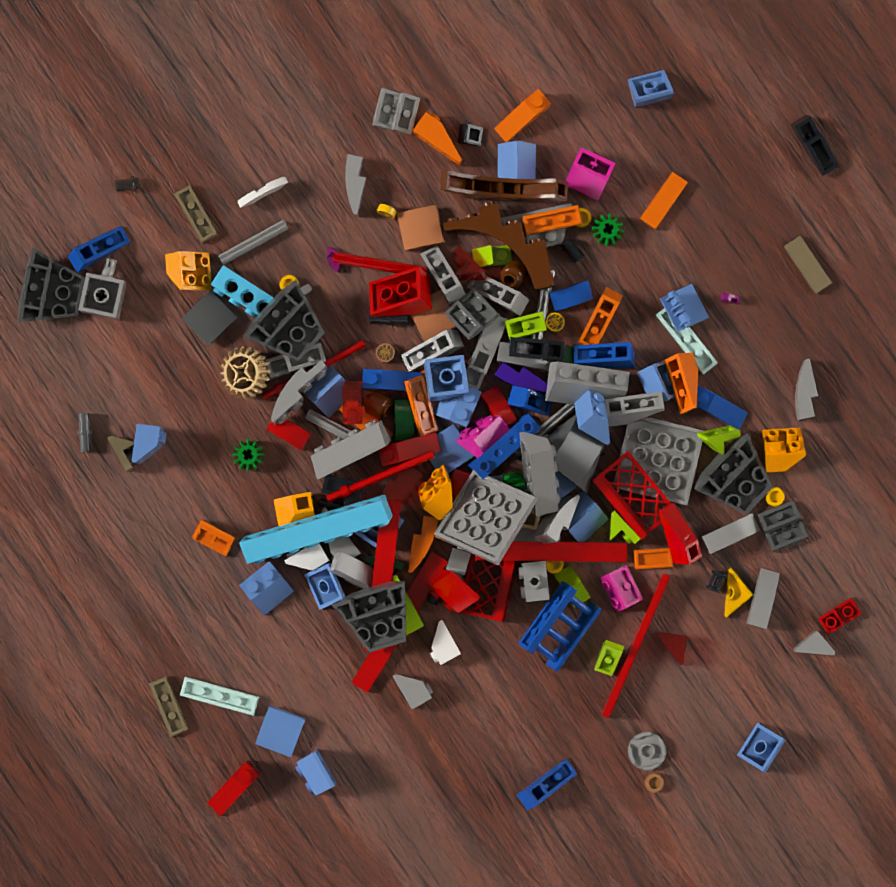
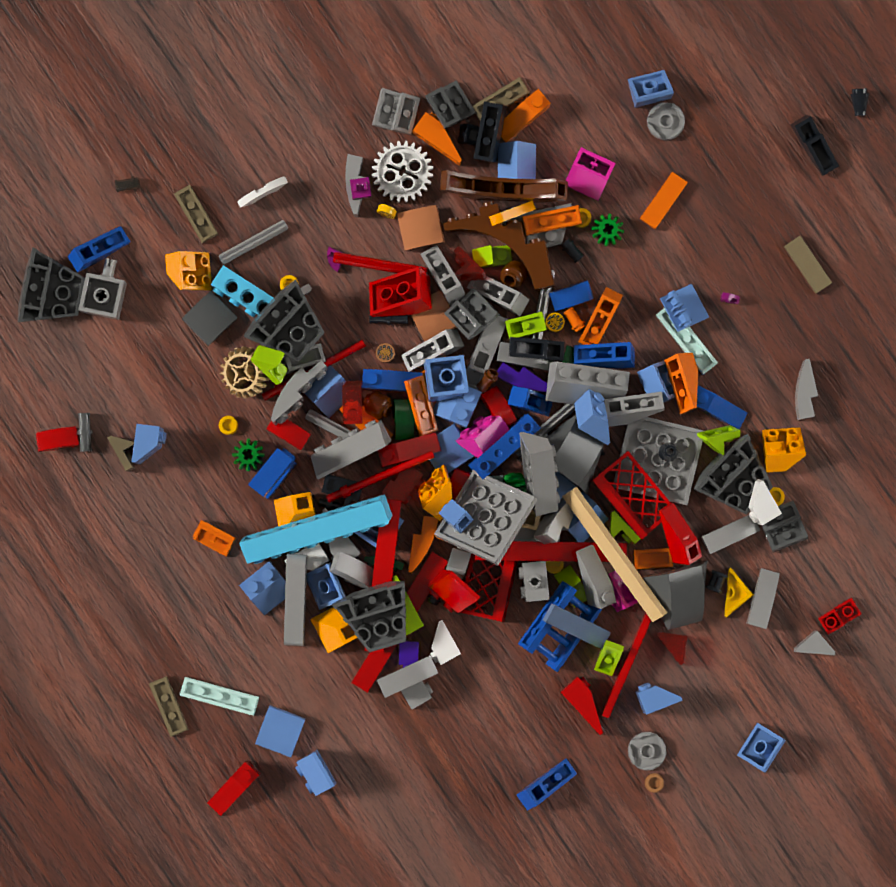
none -> red slope [36,426,79,452]
none -> yellow tile [219,416,238,435]
none -> blue arch [248,448,297,500]
none -> lime slope [250,345,288,385]
none -> light grey beam [284,554,307,646]
none -> light orange slope [310,607,357,653]
none -> magenta tile [350,177,372,200]
none -> white gear [372,141,433,203]
none -> light grey slope [377,655,438,698]
none -> dark purple brick [399,641,419,668]
none -> dark grey slope [425,80,476,129]
none -> medium blue brick [439,499,474,534]
none -> dark tan tile [472,77,530,122]
none -> black brick [474,101,507,163]
none -> reddish brown pin [476,368,498,393]
none -> light orange beam [489,201,536,226]
none -> sand blue tile [543,603,611,649]
none -> red slope [560,677,603,735]
none -> tan tile [562,487,667,622]
none -> orange pin [563,307,586,332]
none -> light grey slope [576,545,616,609]
none -> medium blue slope [635,682,683,715]
none -> dark grey wedge [642,560,708,630]
none -> light grey tile [647,102,685,141]
none -> black cone [659,443,678,462]
none -> white slope [748,479,782,525]
none -> black cone [850,88,869,116]

